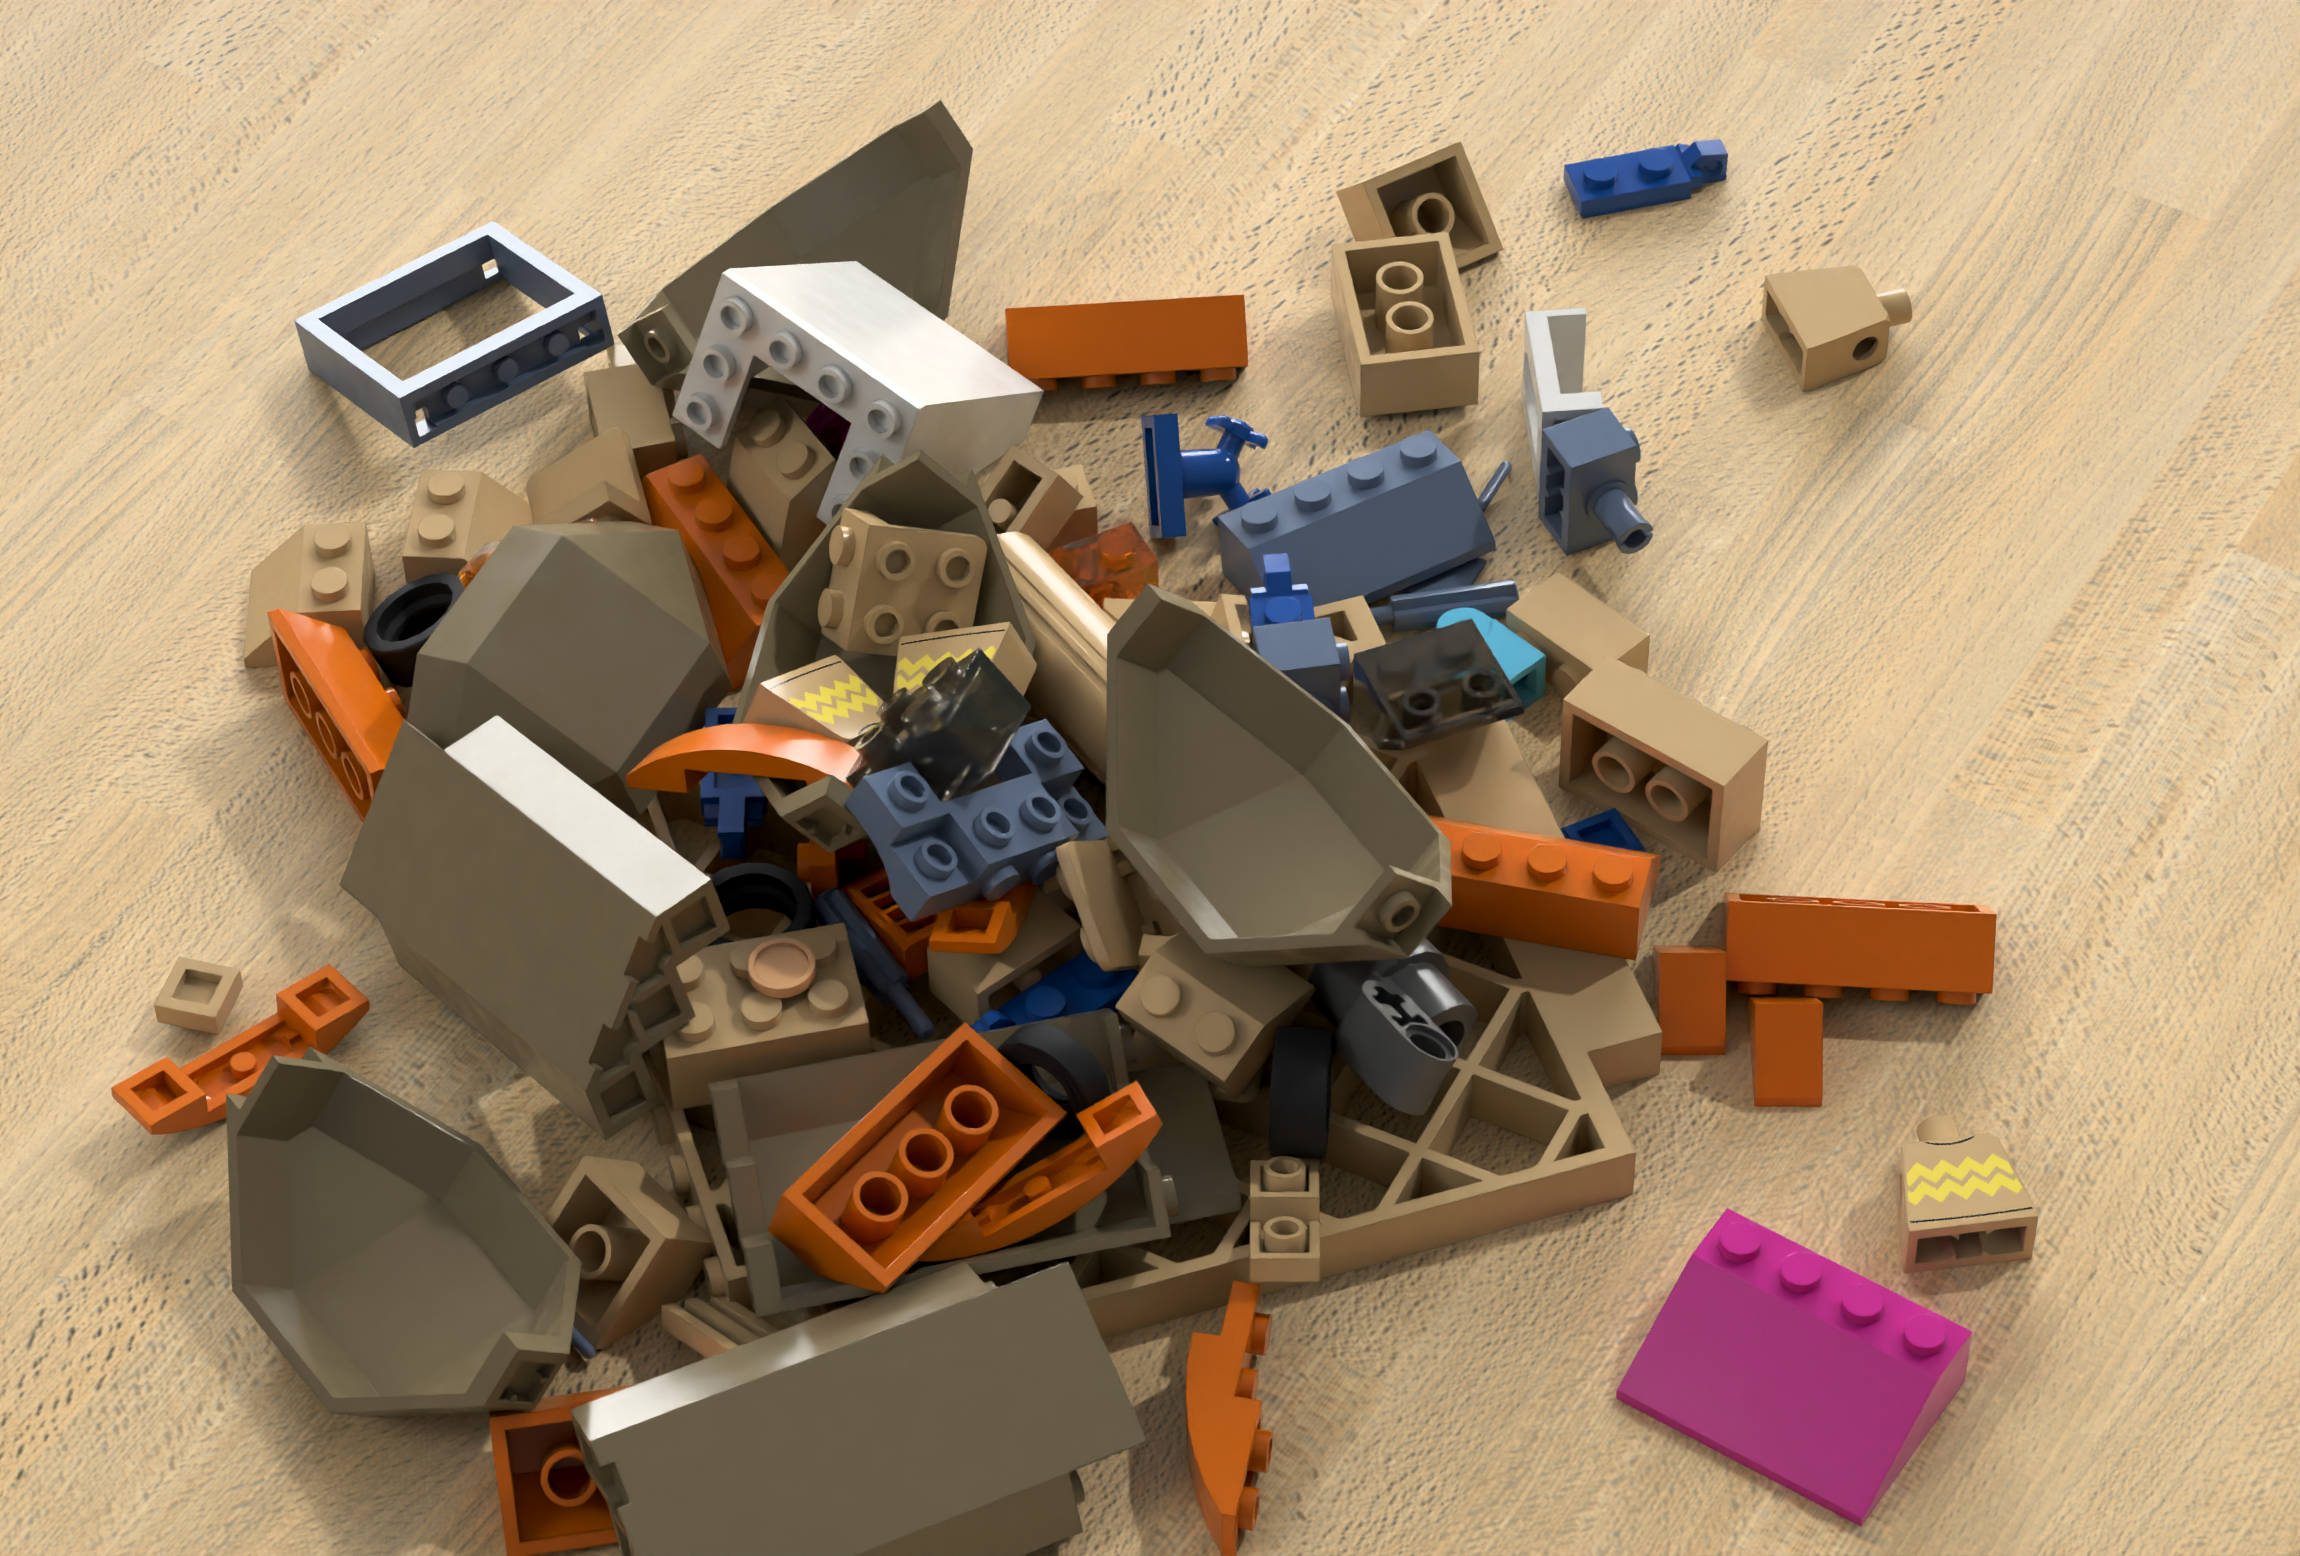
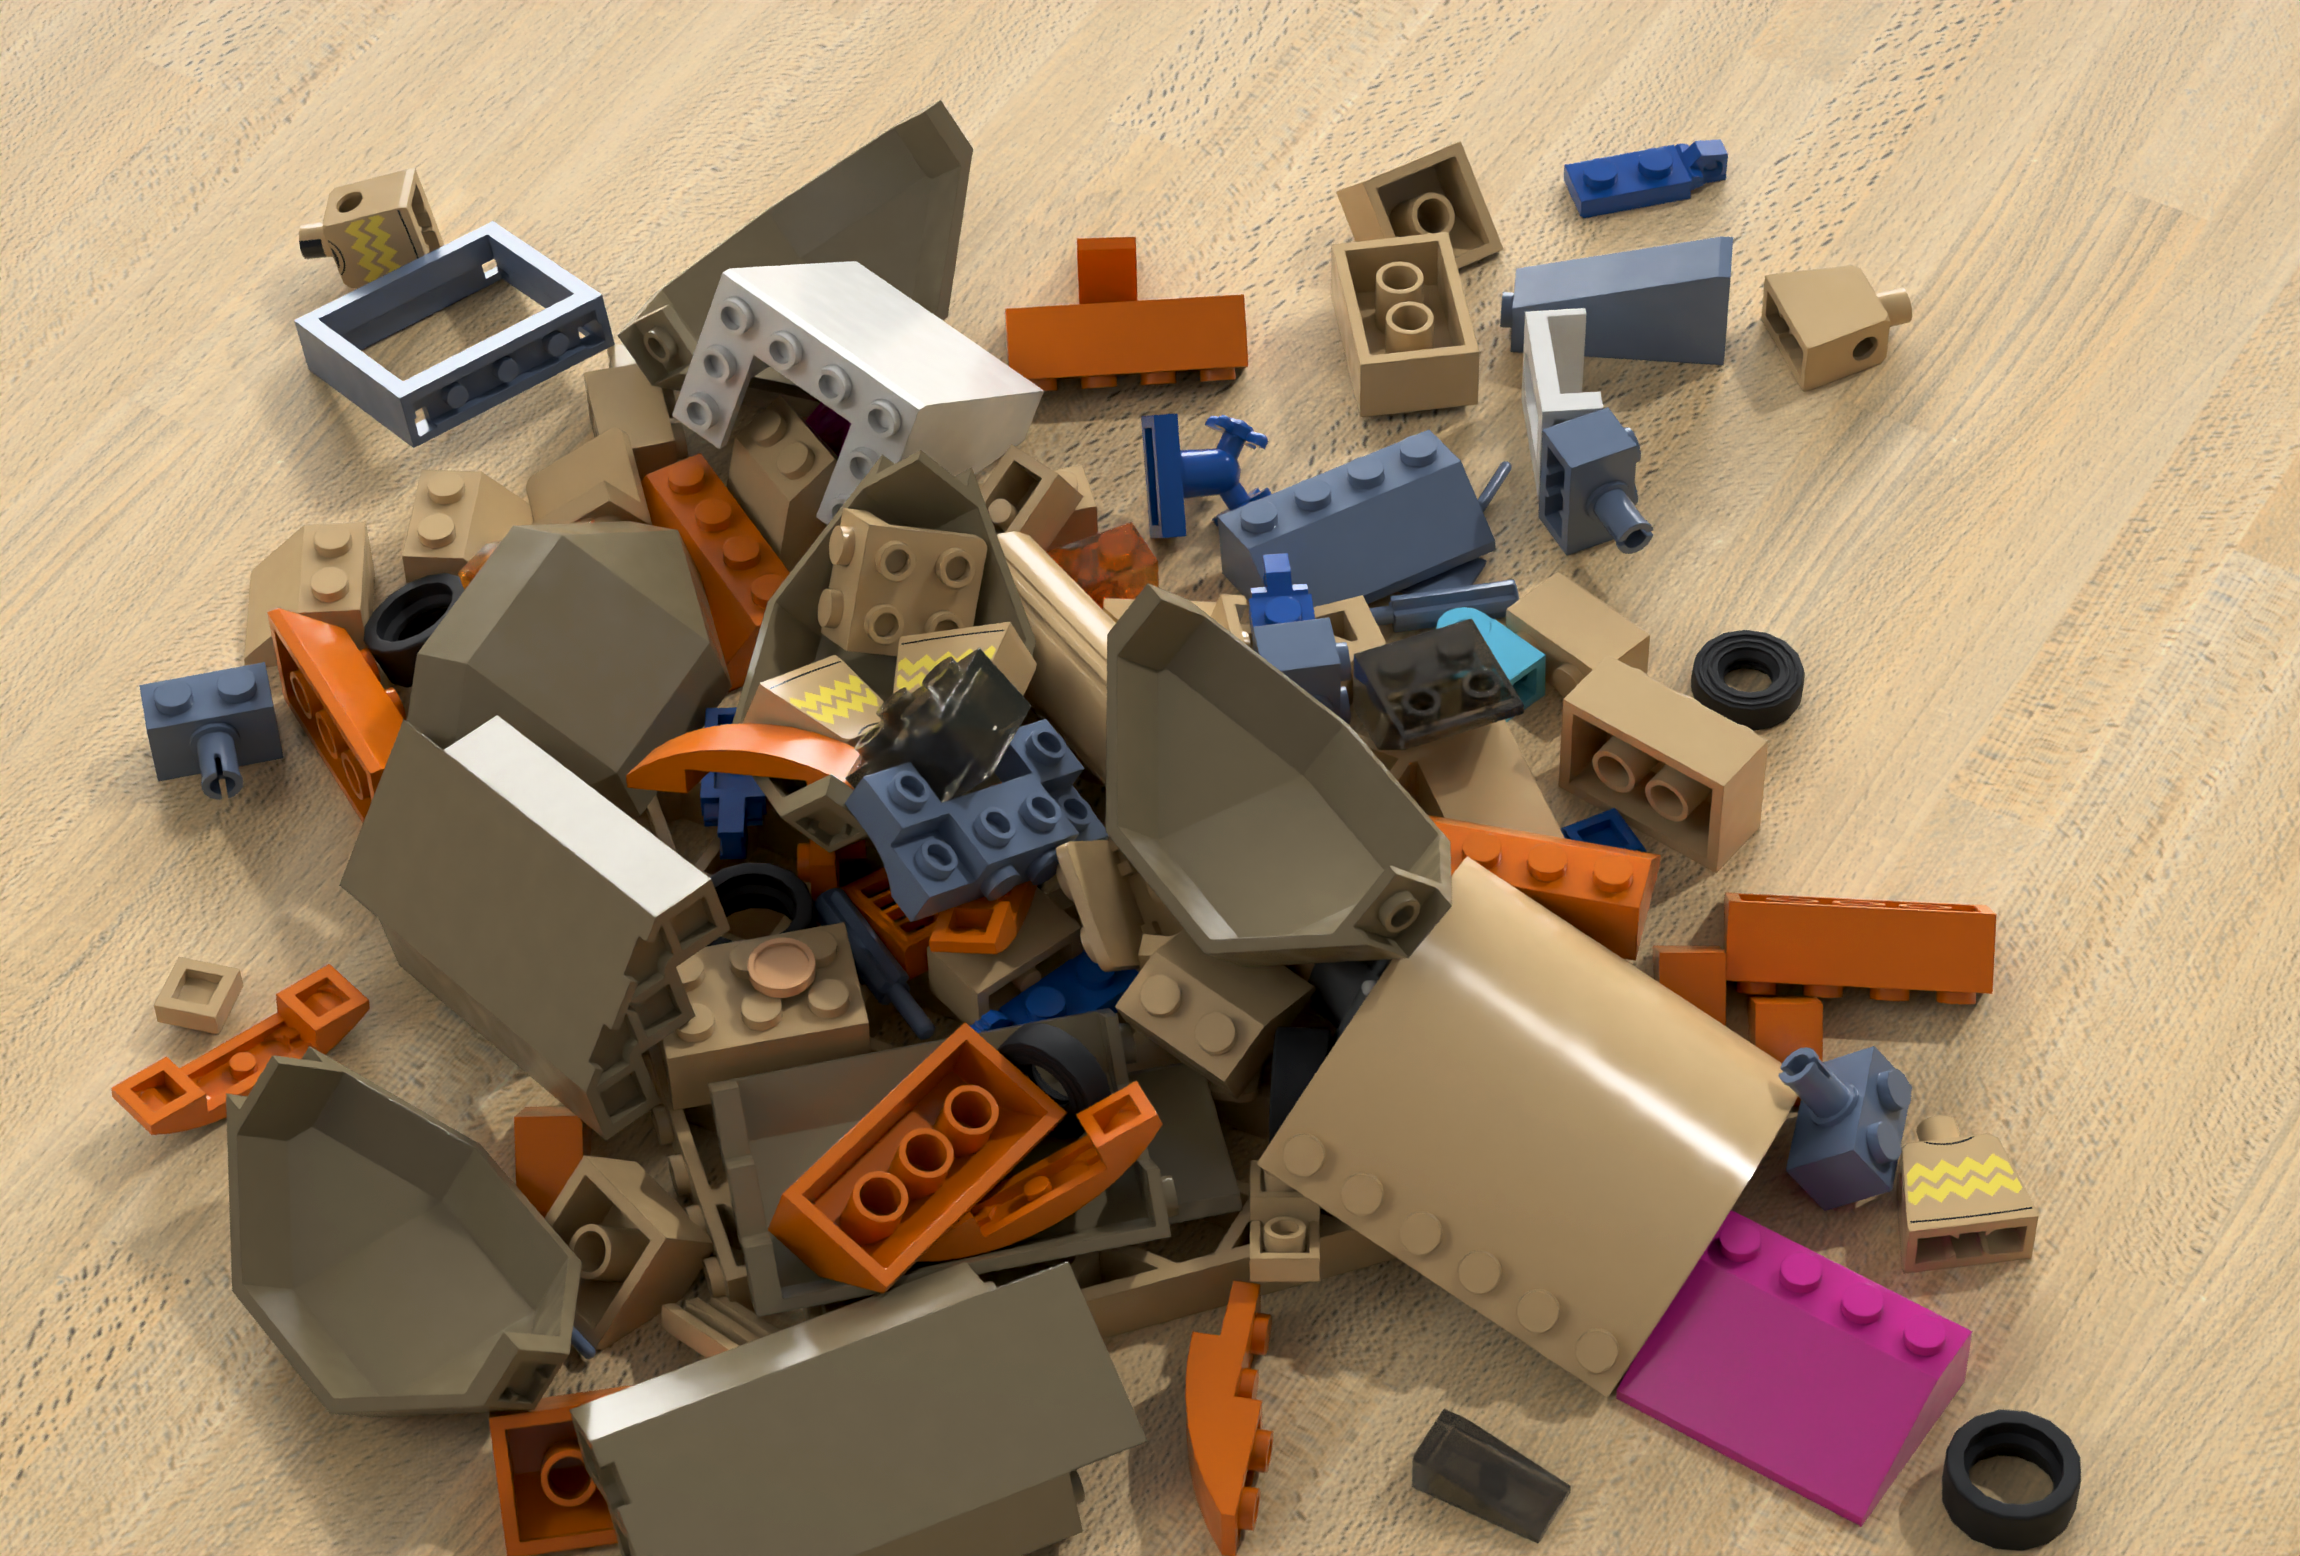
none -> sand blue brick [139,662,284,800]
none -> tan torso [299,168,444,288]
none -> orange slope [514,1106,592,1218]
none -> orange slope [1077,237,1138,304]
none -> tan panel [1256,856,1798,1398]
none -> clear smoke slope [1412,1409,1571,1544]
none -> sand blue slope [1500,237,1733,365]
none -> black tyre [1691,630,1805,731]
none -> sand blue brick [1779,1046,1912,1211]
none -> black tyre [1942,1410,2081,1551]

